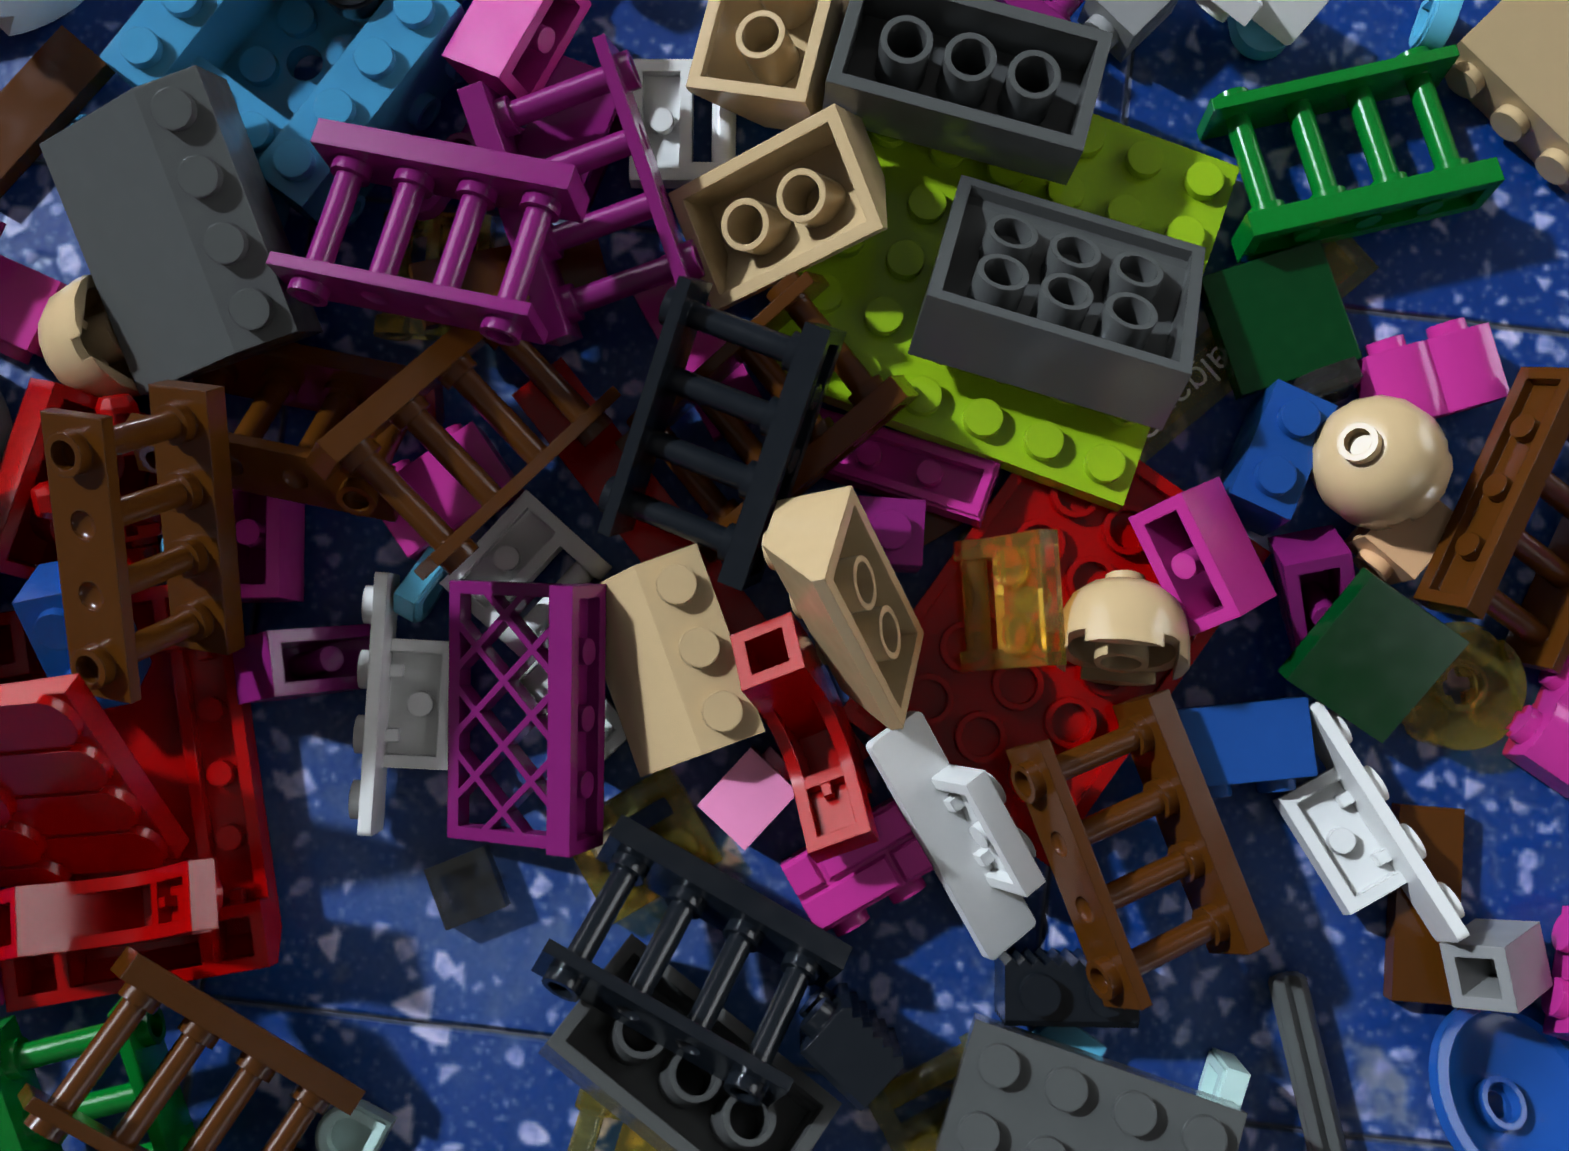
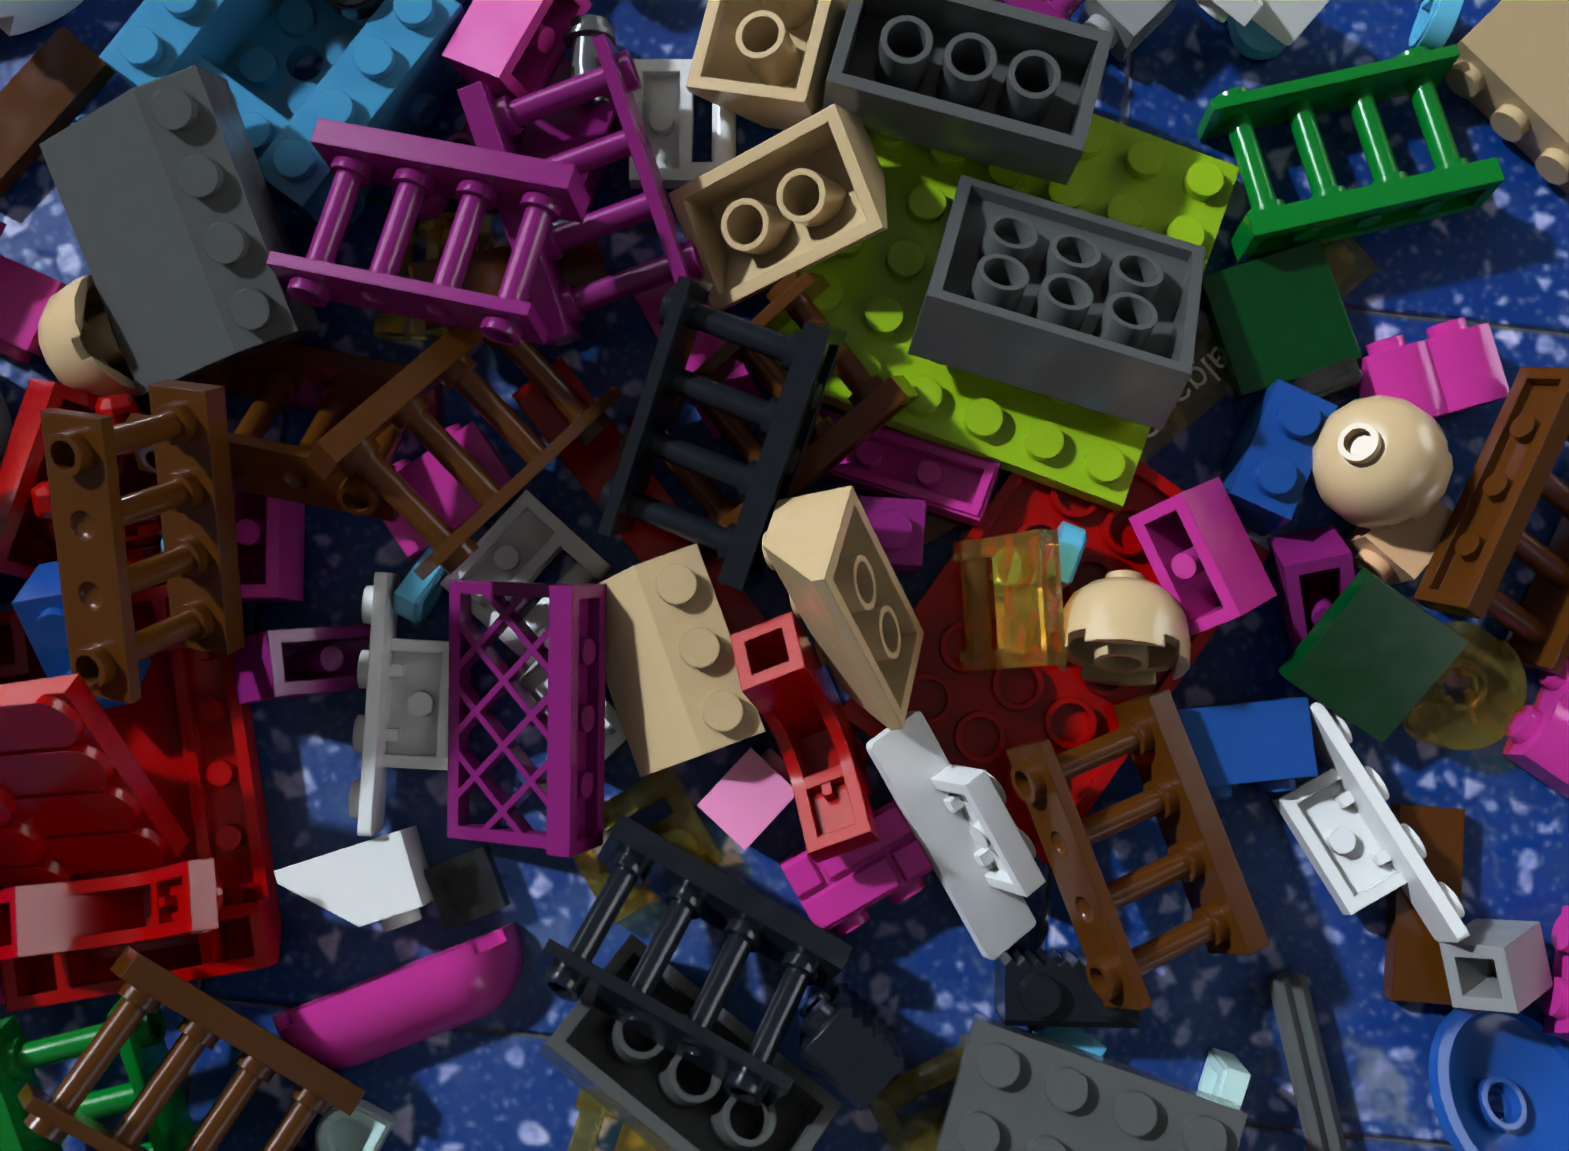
none -> dark pink brick [272,922,523,1070]
none -> white slope [274,825,438,932]
none -> dark grey pin [564,14,616,105]
none -> medium azure tile [1034,521,1087,594]

